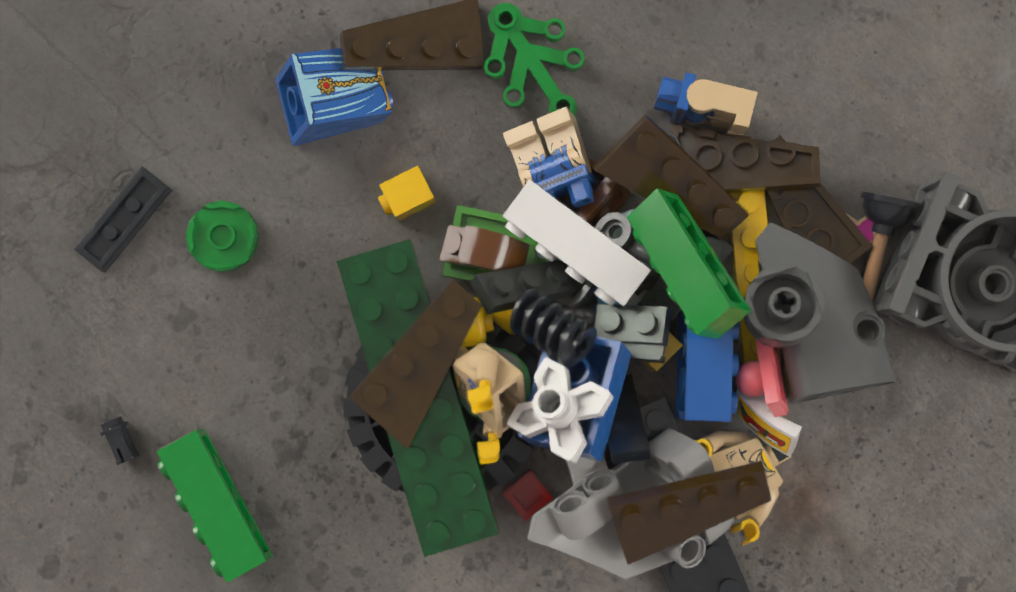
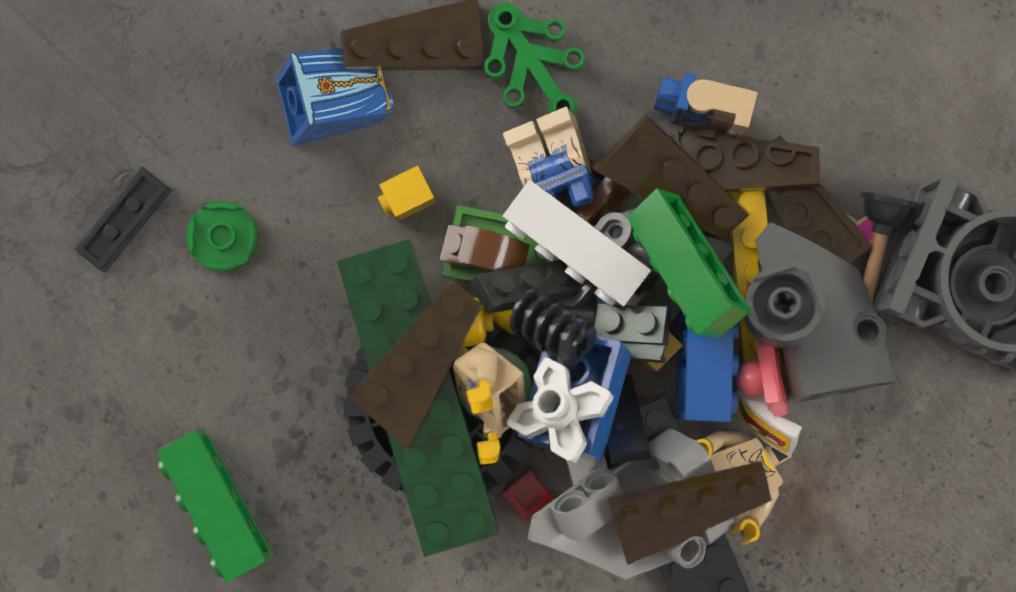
black pin [100,416,139,465] -> none

